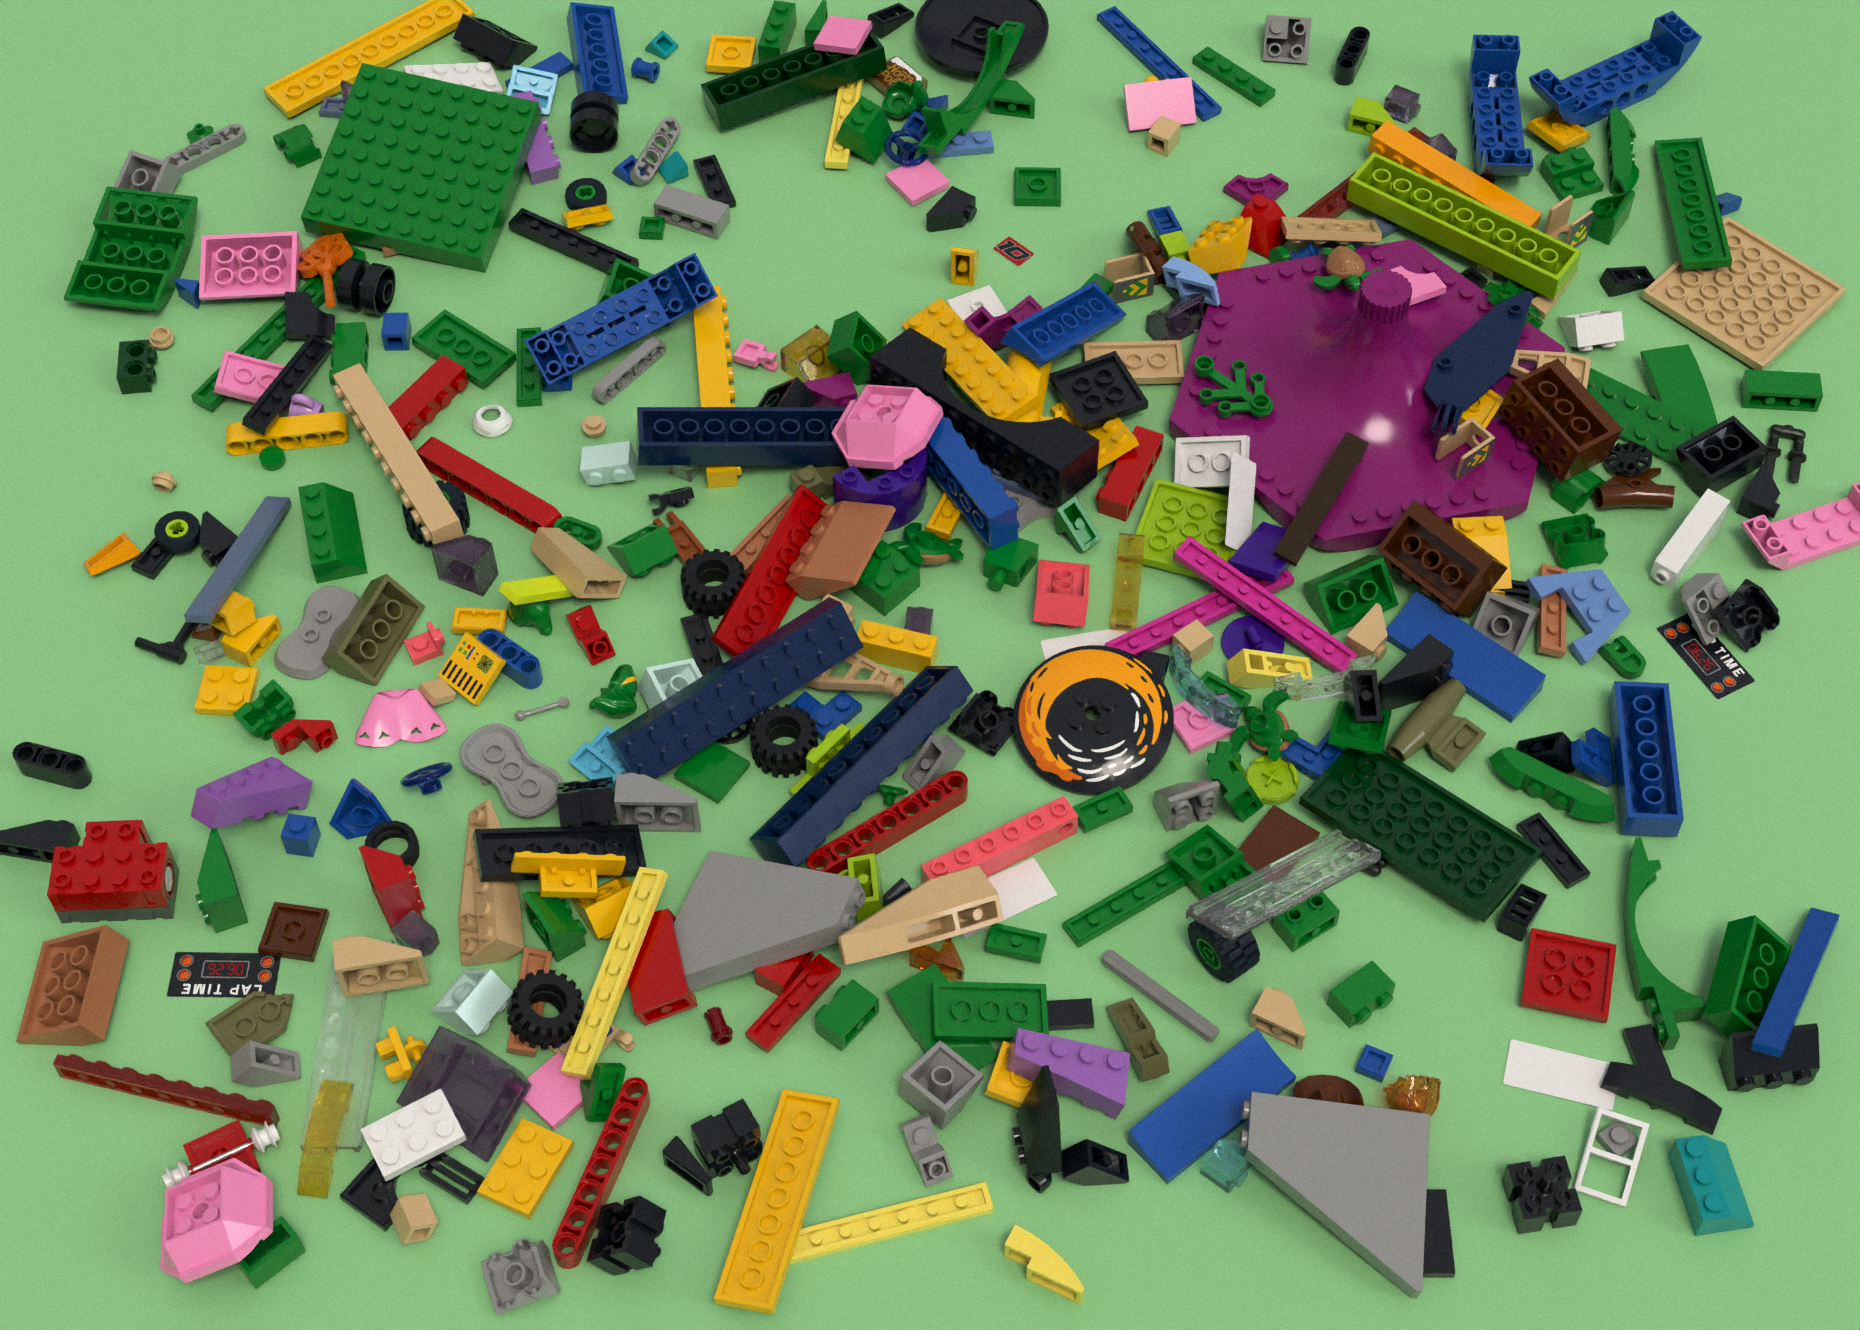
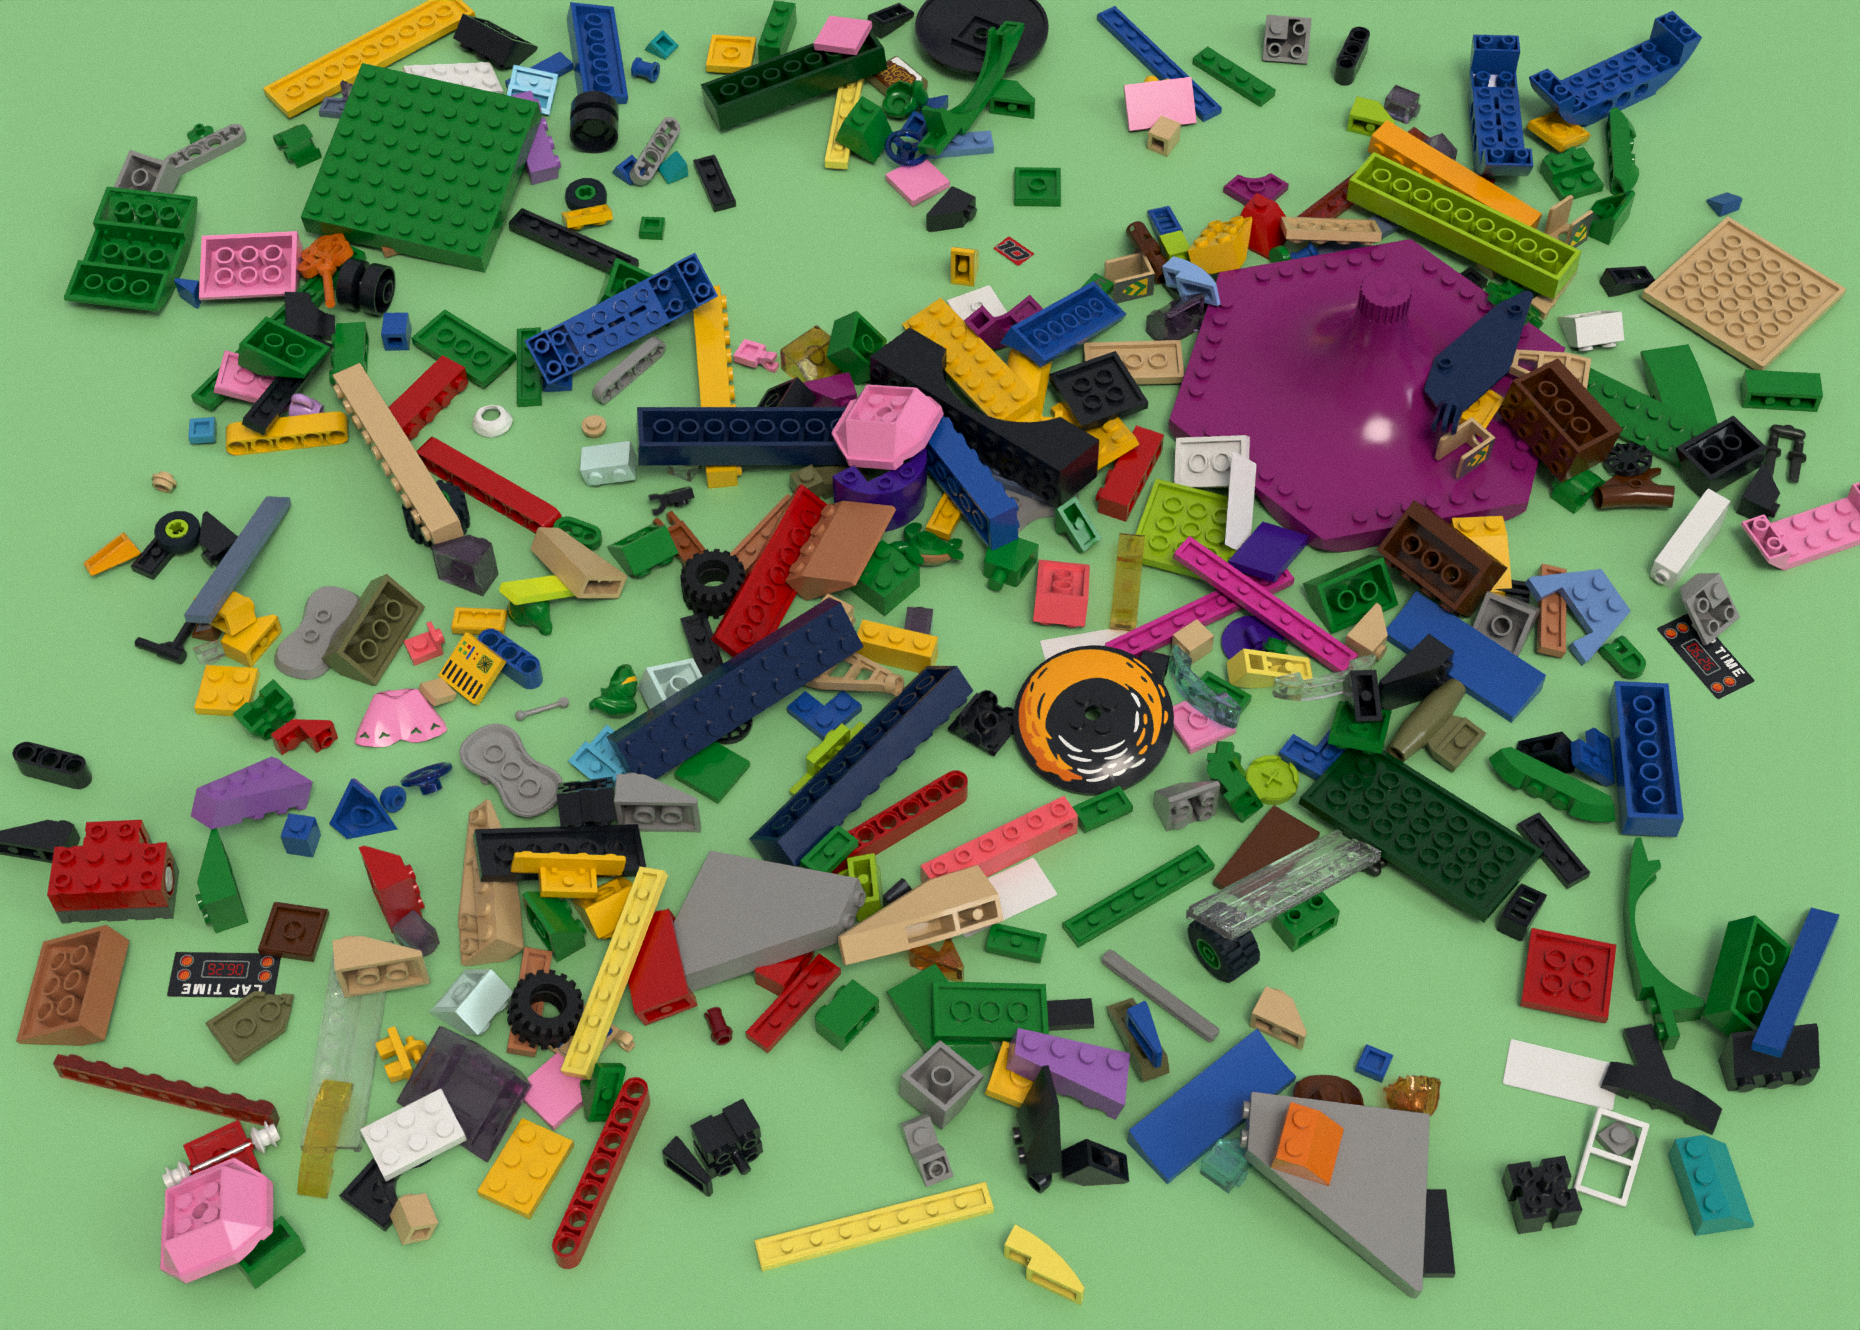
dark green brick [116,339,158,394] -> none
tan plate [149,326,174,349] -> none
light grey slope [230,1041,301,1088] -> none
green tile [259,446,286,471] -> none
green slope [298,482,368,584] -> none
black tyre [365,821,420,867] -> none
black tile [419,1152,485,1205] -> none
light grey slope [481,1238,561,1315] -> none
red slope [565,605,616,665] -> none
black brick [587,1196,667,1276] -> none
light grey brick [654,185,730,240] -> none
yellow plate [714,1089,840,1315] -> none
black tyre [750,704,818,778] -> none
green slope [805,0,828,46] -> none
green plant [878,785,908,805] -> none
light grey slope [902,735,966,791] -> none
green slope [1165,824,1282,928] -> none
green plant [1194,355,1273,418] -> none
green animal [1230,690,1298,761] -> none
dark brown slope [1273,432,1369,567] -> none
animal [1313,245,1382,292] -> none
green brick [1327,960,1395,1029] -> none
bright pink tile [1391,266,1447,306] -> none
green slope [1541,513,1609,570] -> none
green plate [1654,137,1732,270] -> none
black slope [1717,578,1780,653] -> none
none -> dark azure plate [188,417,217,444]
none -> green slope [238,316,330,378]
none -> blue plate [380,785,406,813]
none -> green plate [800,825,858,873]
none -> blue slope [1126,1001,1163,1068]
none -> green plate [1263,637,1288,655]
none -> orange slope [1270,1102,1344,1186]

